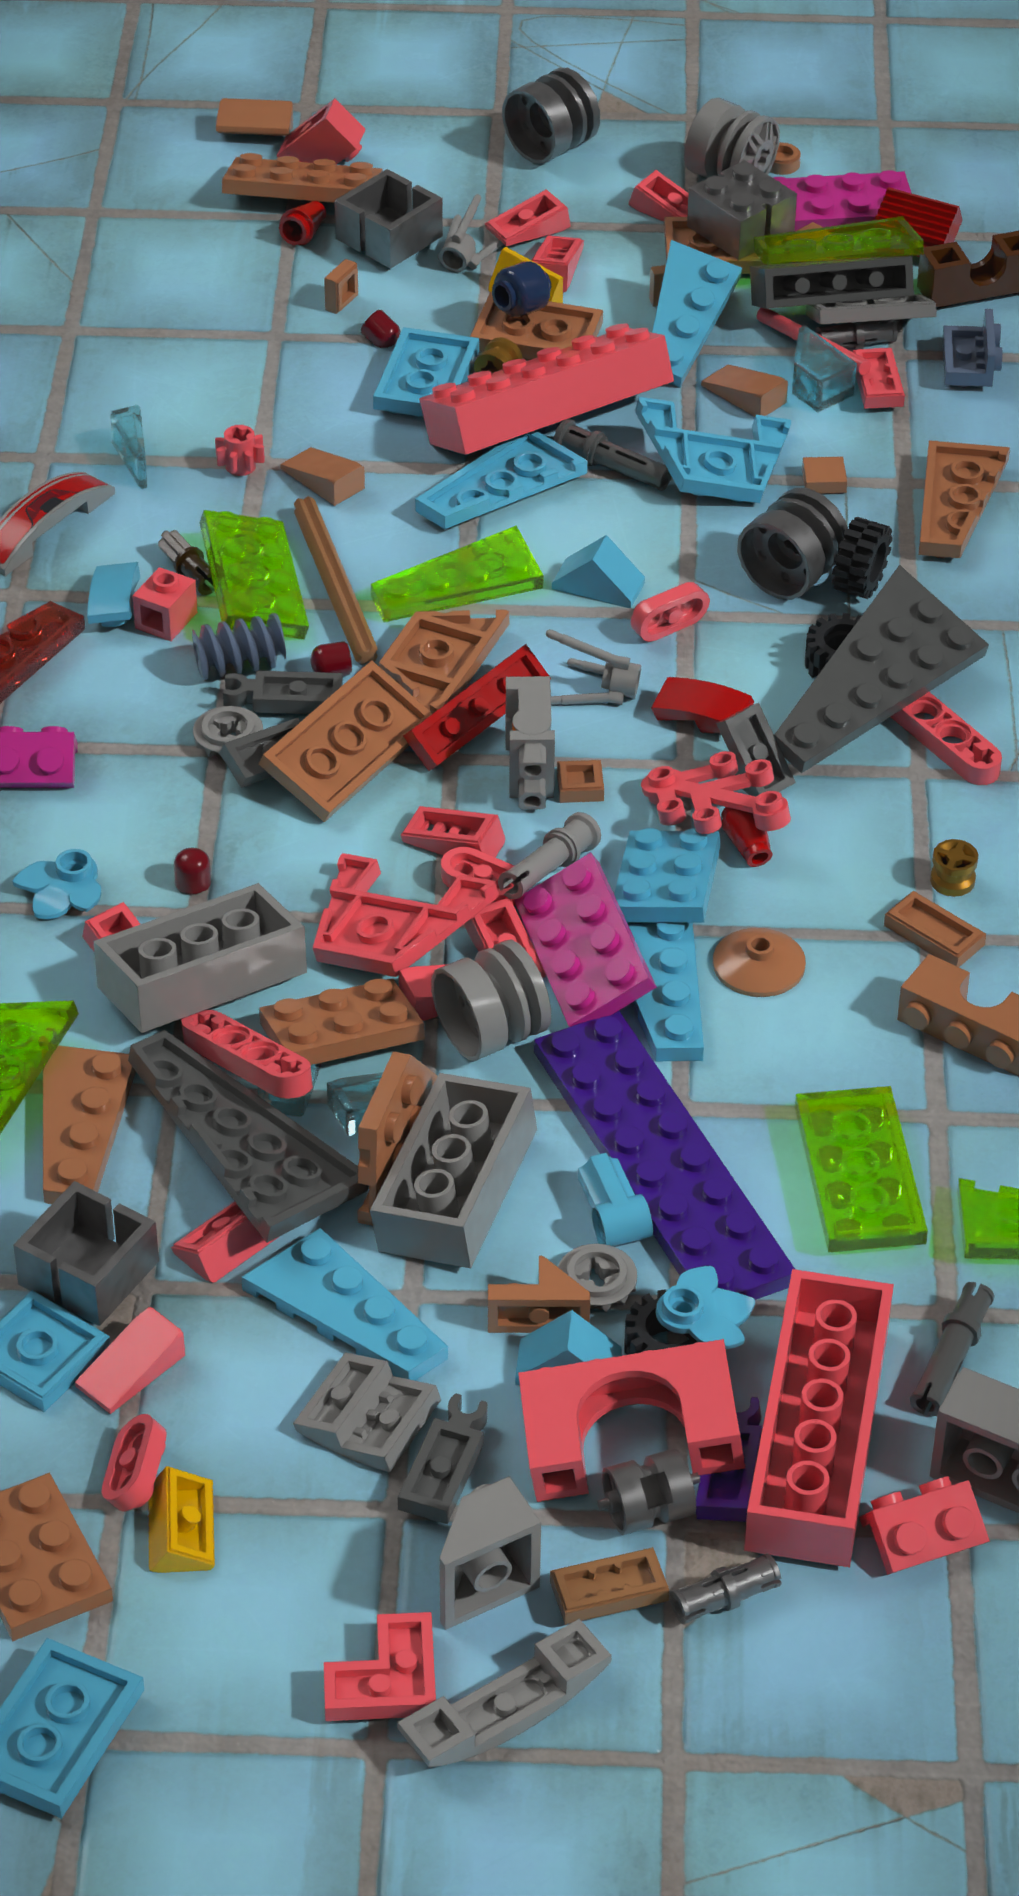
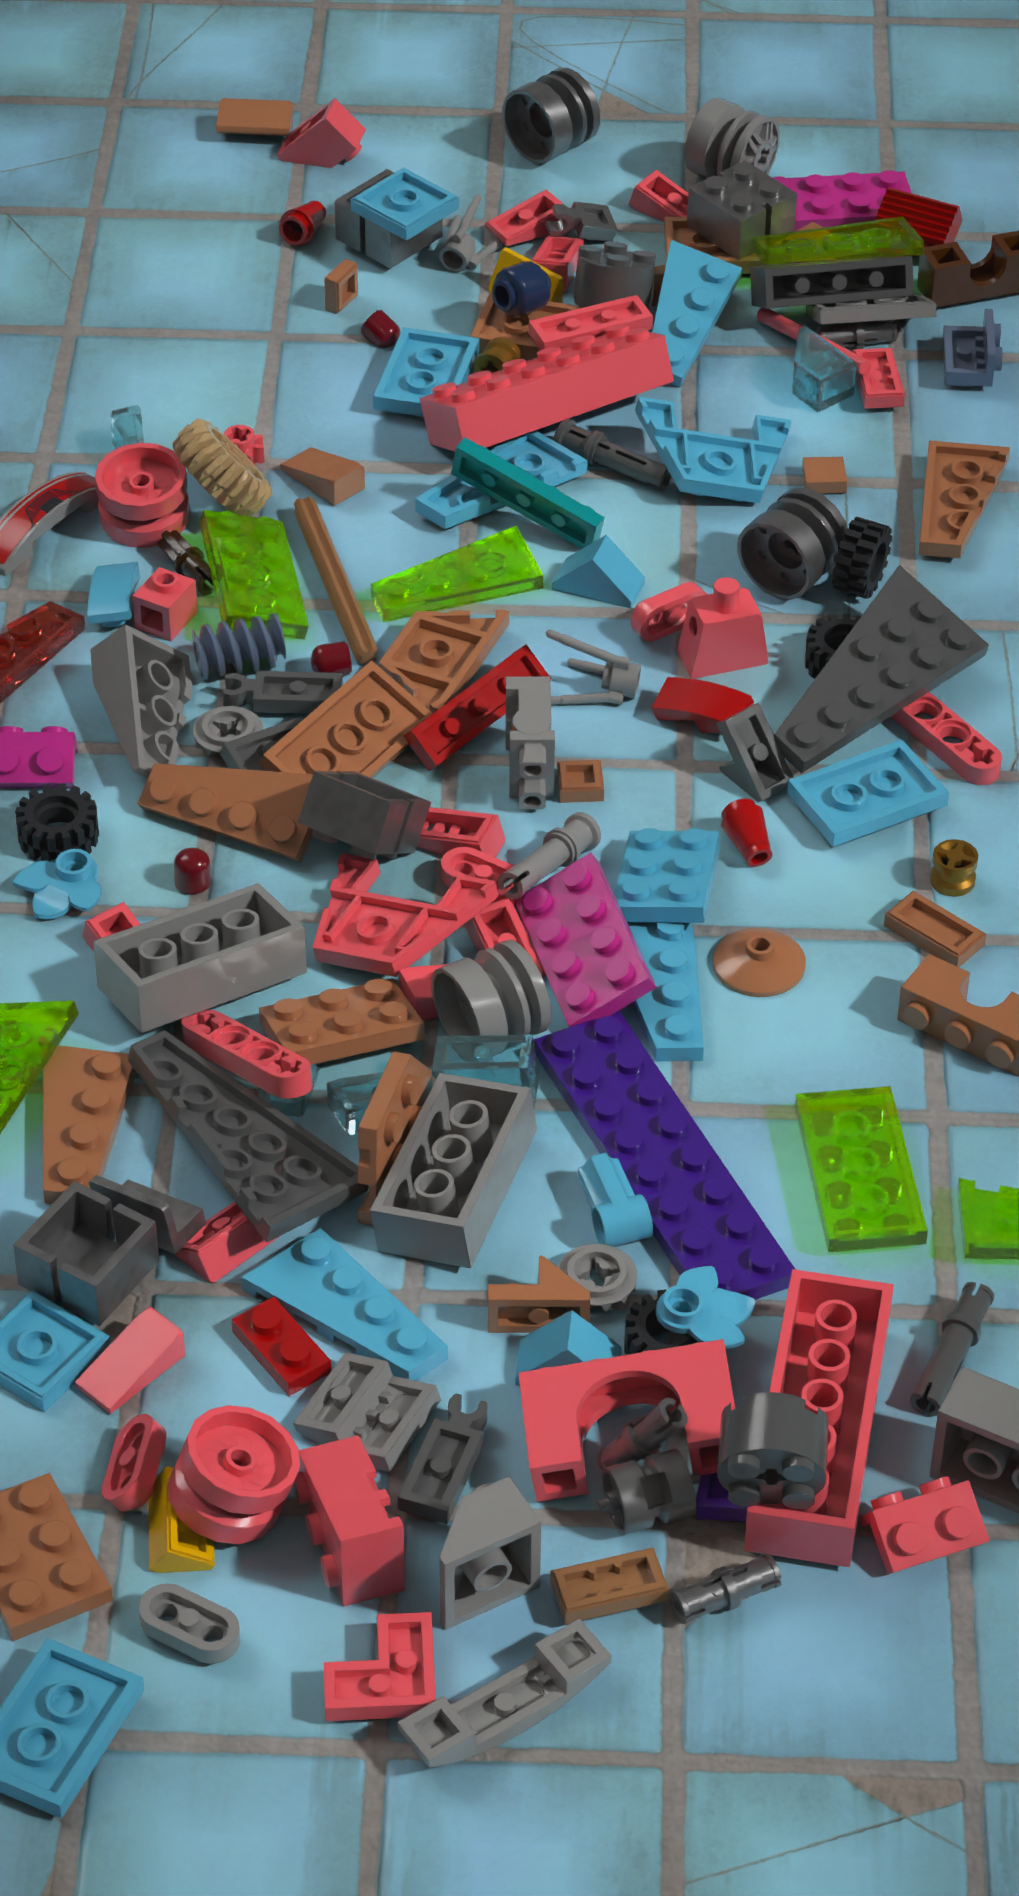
nougat plate [222,153,383,203] -> none
coral plant [641,751,791,834] -> none
nougat slope [701,364,788,417] -> none
nougat tile [770,143,801,175] -> none
none -> black tyre [15,784,99,861]
none -> flat silver panel [89,1175,207,1254]
none -> light grey wedge [90,624,193,778]
none -> coral wheel [95,443,190,548]
none -> nougat wing [137,763,313,863]
none -> light grey plate [139,1583,240,1664]
none -> coral wheel [168,1405,300,1544]
none -> tan gear [172,418,273,519]
none -> red plate [231,1296,331,1396]
none -> coral wedge [292,1435,405,1607]
none -> flat silver piece [298,771,431,859]
none -> medium azure tile [350,168,459,241]
none -> clear light blue slope [432,1035,540,1110]
none -> teal plate [451,437,605,549]
none -> coral plate [528,295,653,350]
none -> flat silver plate [545,201,618,241]
none -> dark grey brick [574,241,656,310]
none -> flat silver pin [597,1398,688,1471]
none -> coral torso [677,577,768,679]
none -> dark grey brick [717,1392,829,1510]
none -> medium azure plate [787,739,949,847]

